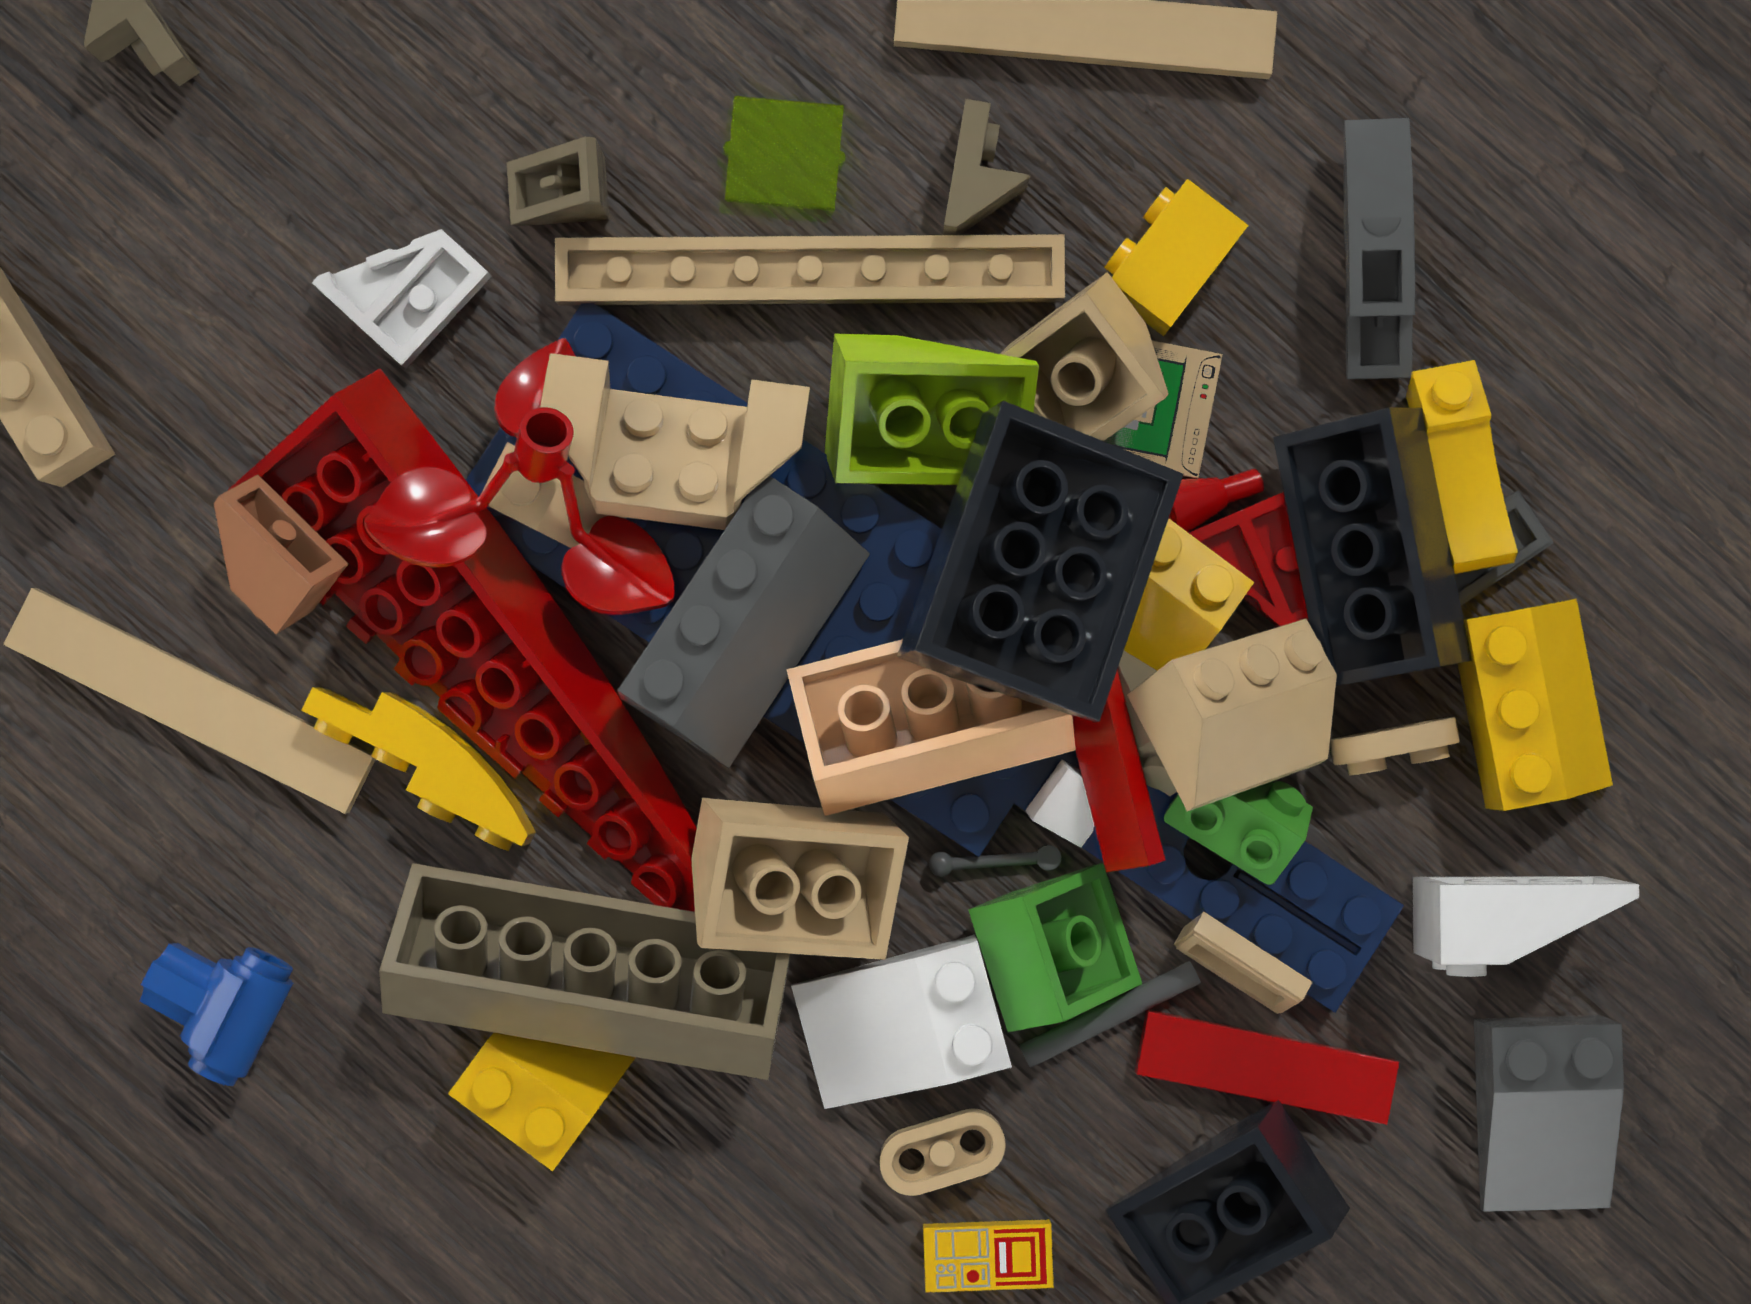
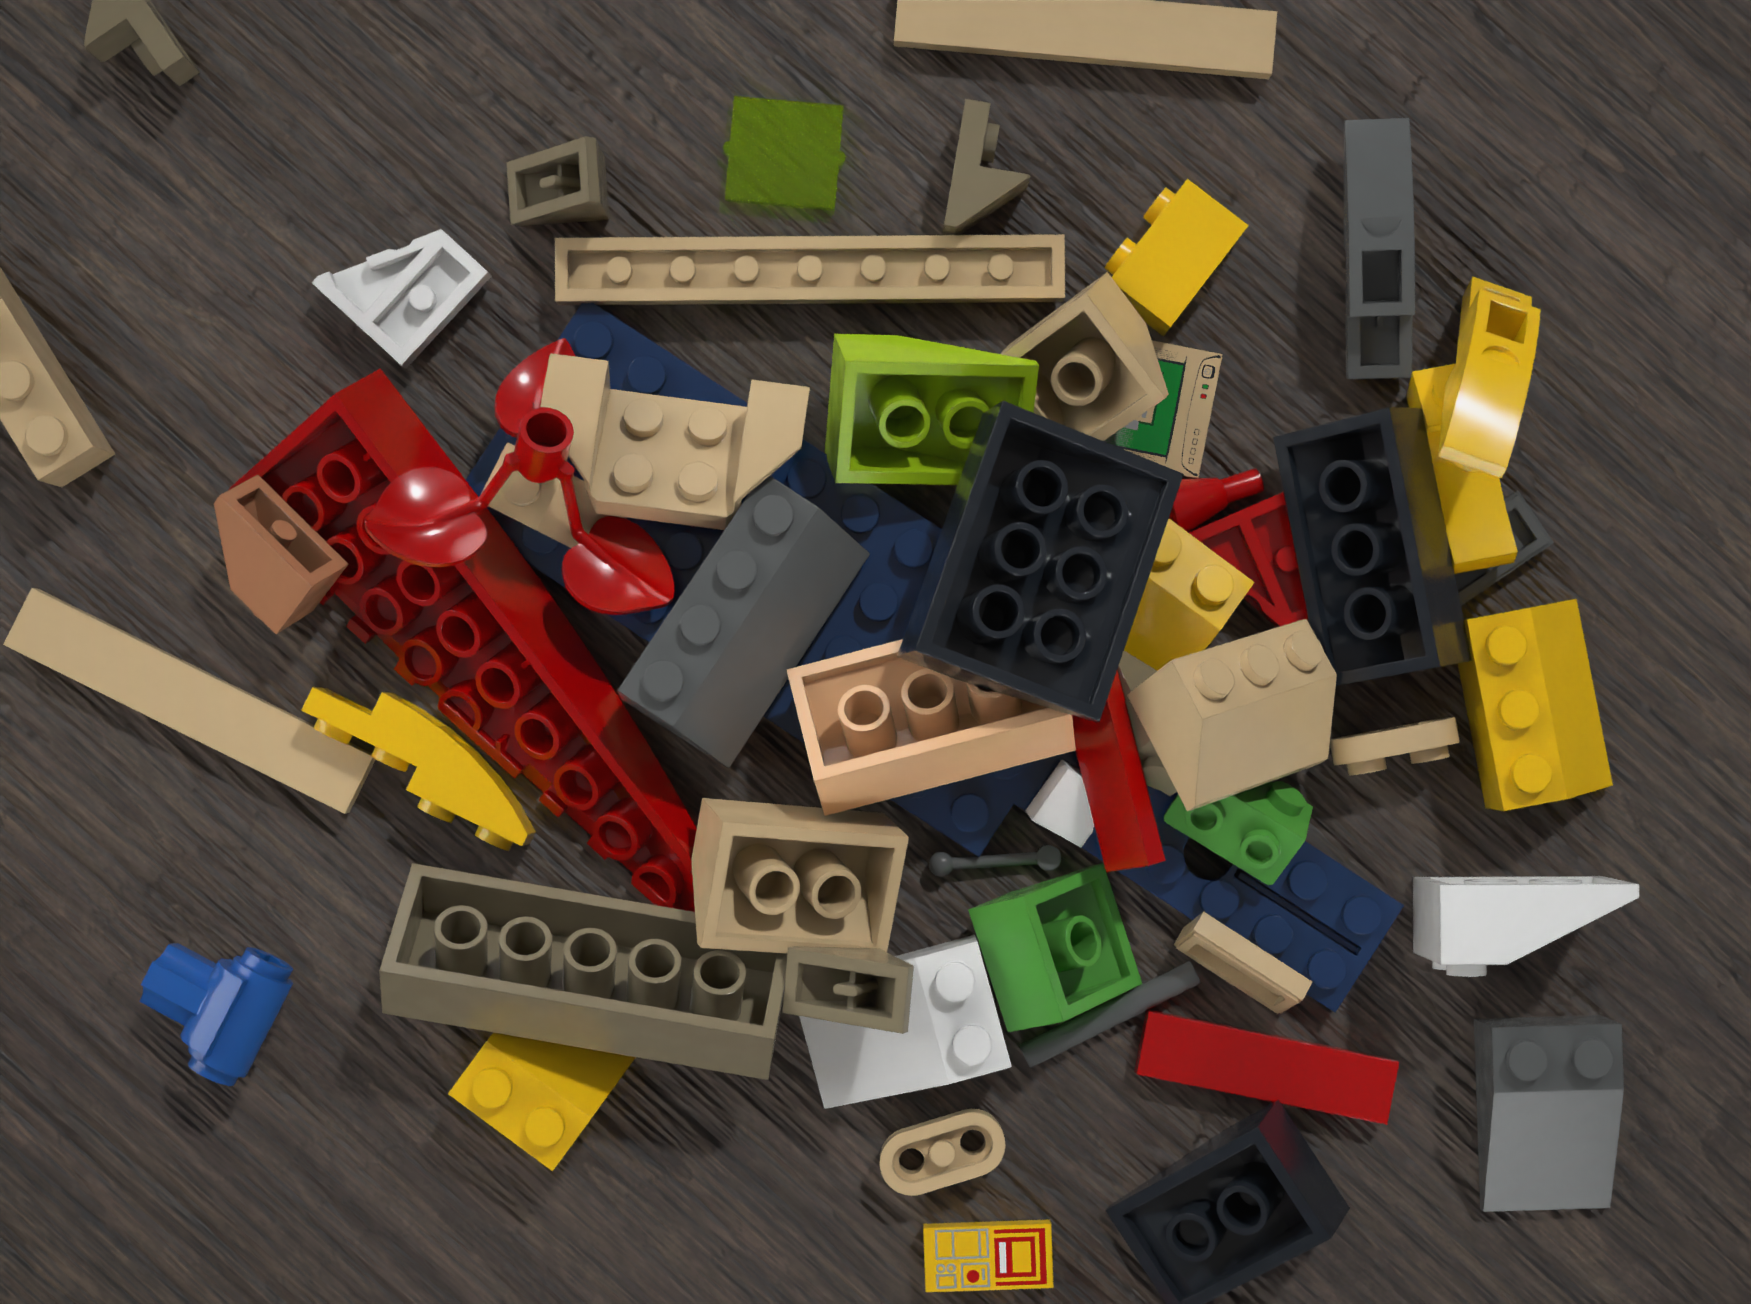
none -> dark tan slope [782,946,914,1034]
none -> yellow slope [1438,276,1541,478]

